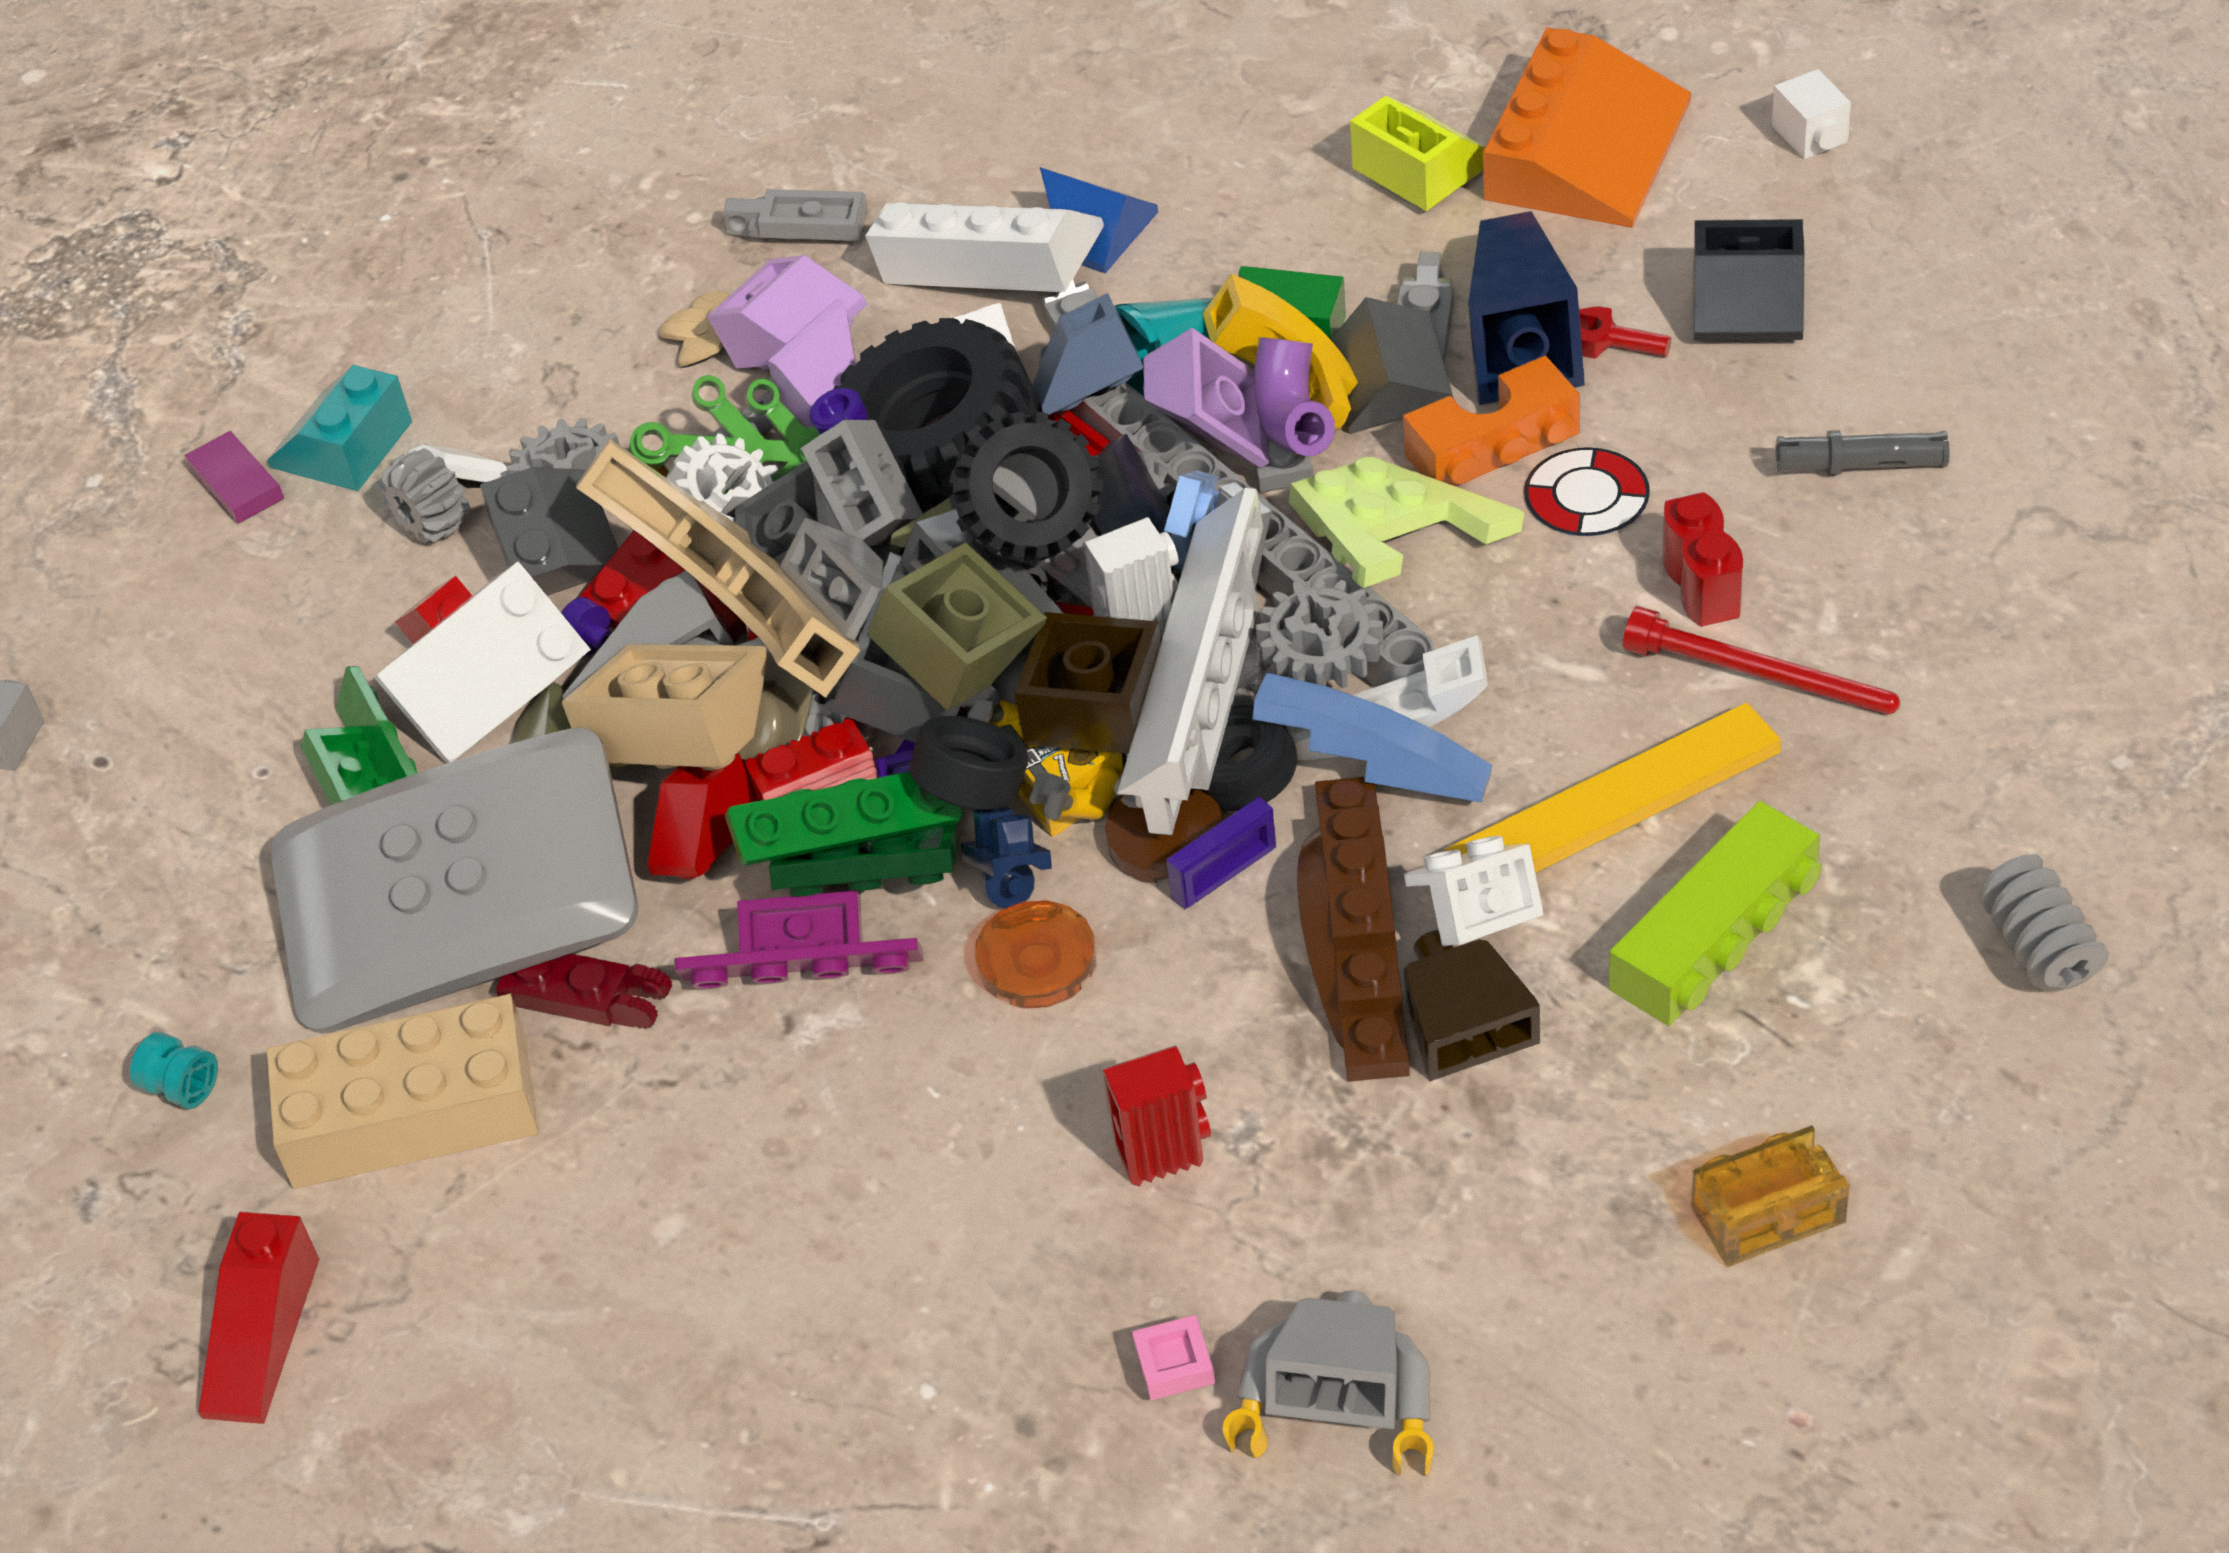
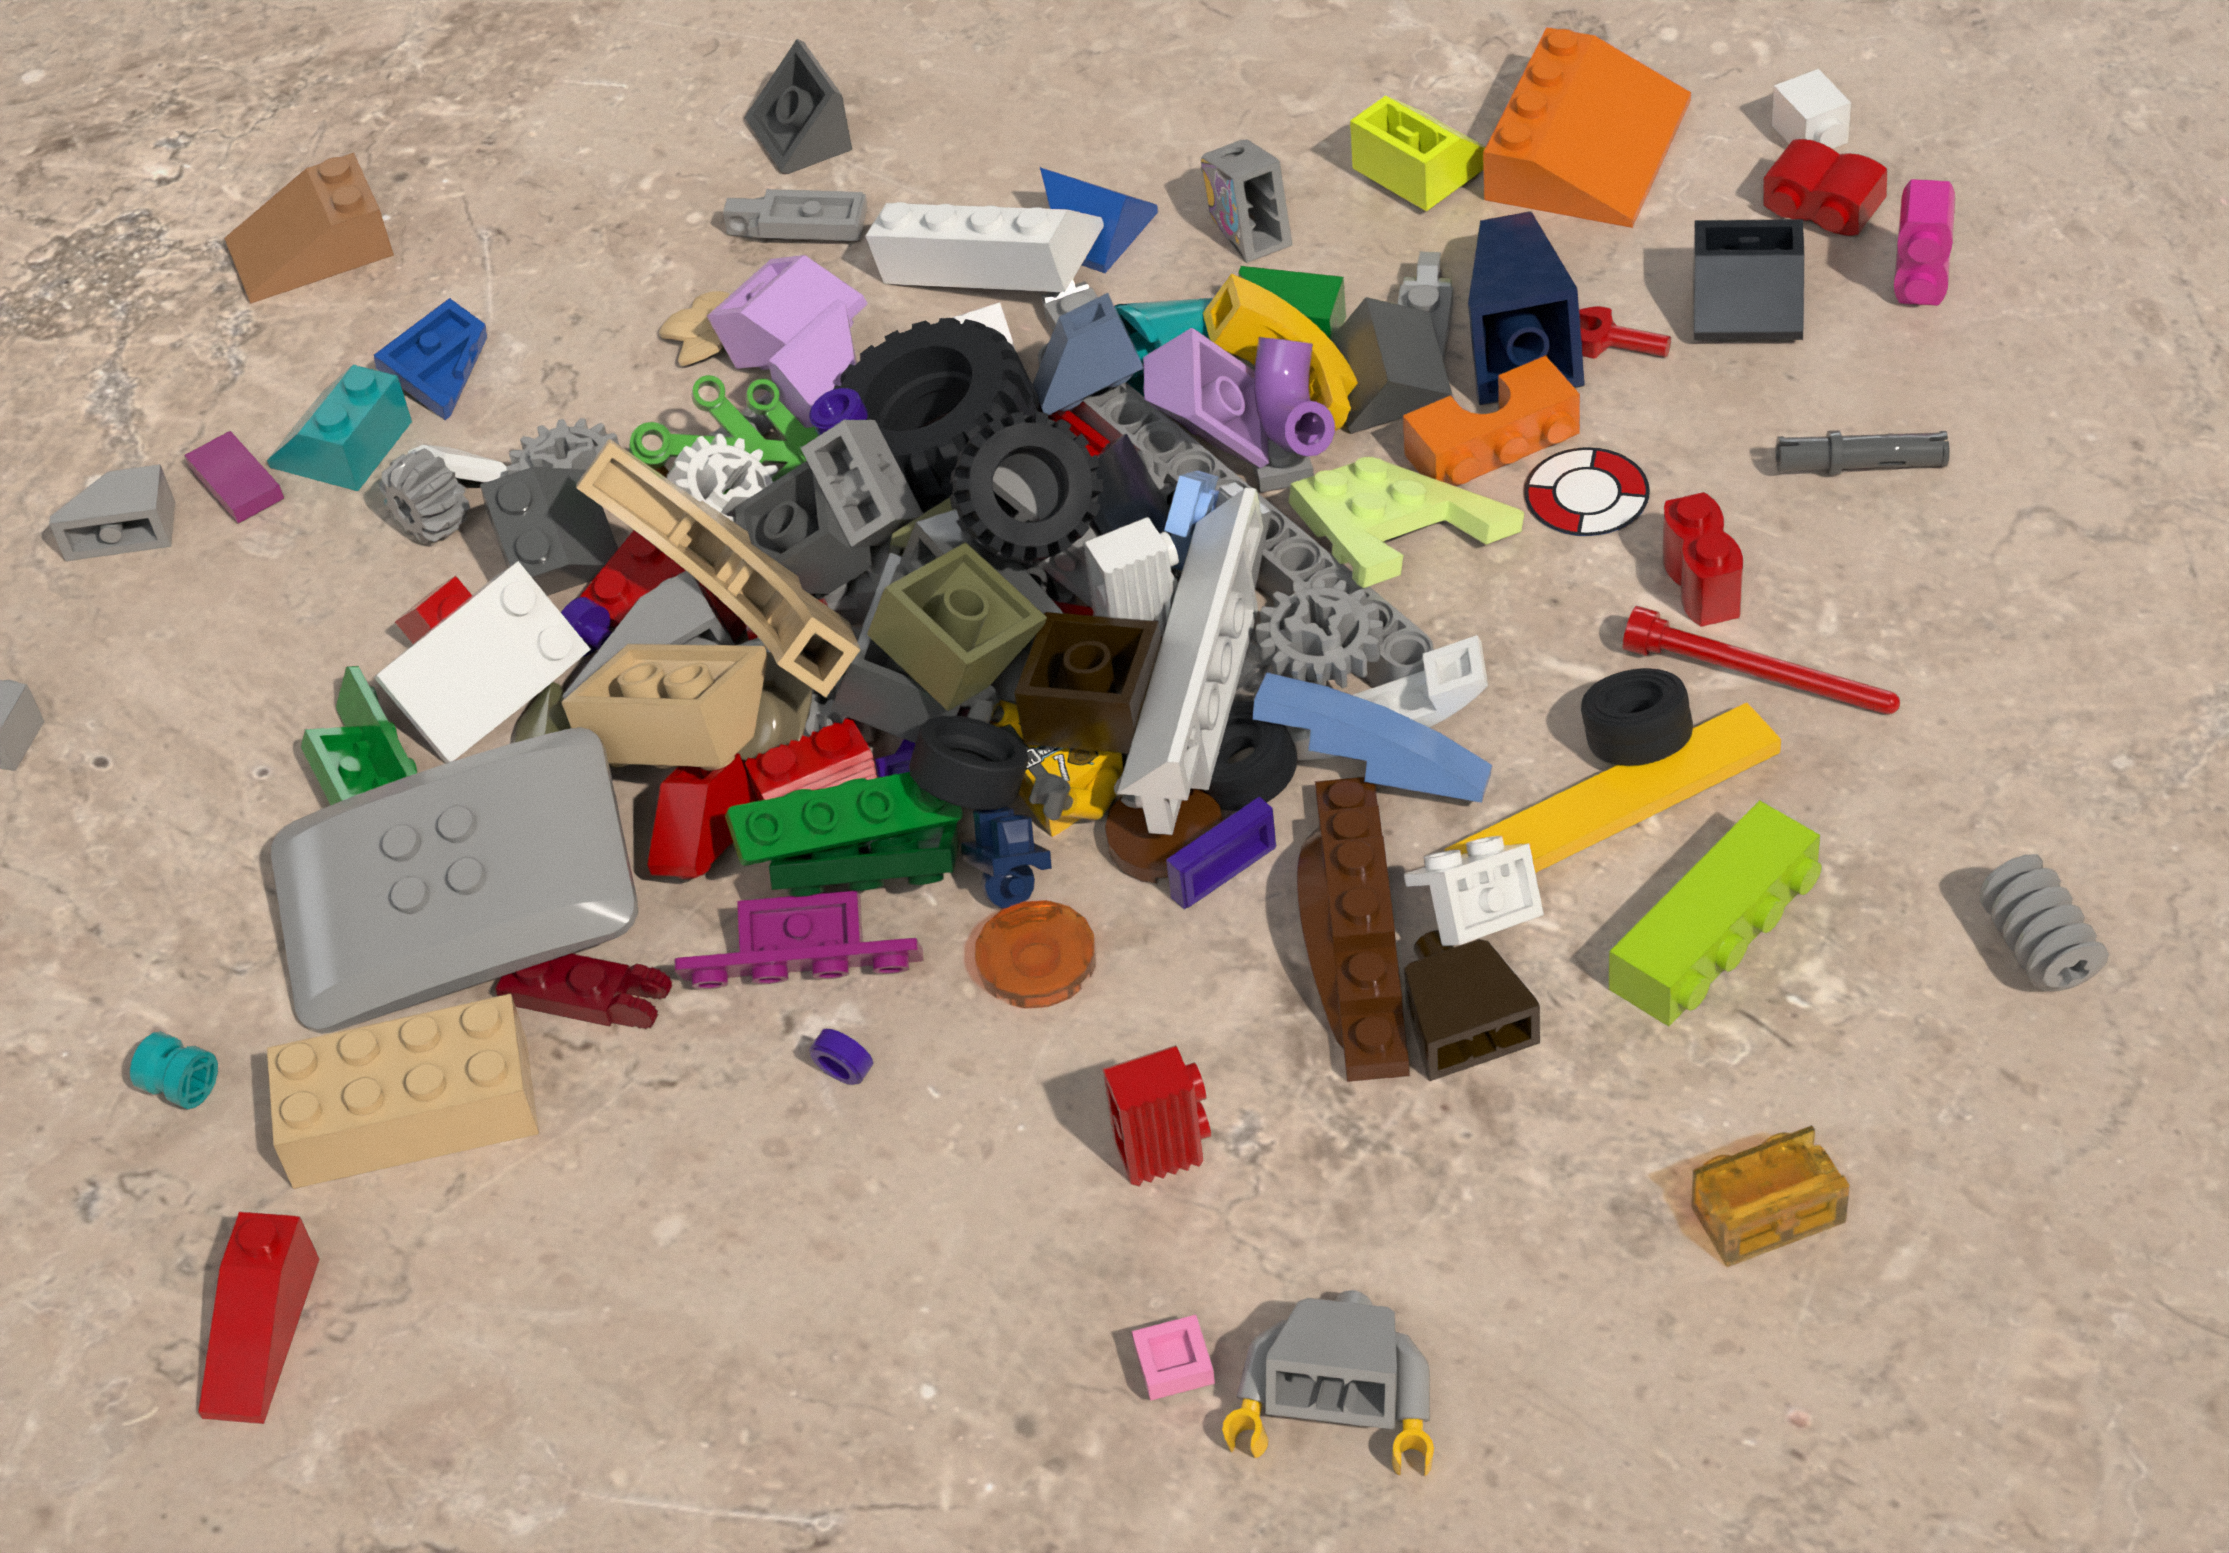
light grey slope [780,517,883,640] -> none
none -> light grey slope [49,464,175,561]
none -> medium nougat slope [224,153,394,304]
none -> blue wing [374,298,487,420]
none -> dark grey slope [745,39,852,174]
none -> dark purple tile [809,1028,874,1085]
none -> light grey torso [1201,139,1293,263]
none -> black tyre [1581,668,1693,766]
none -> red brick [1763,139,1887,236]
none -> dark pink brick [1894,179,1956,306]

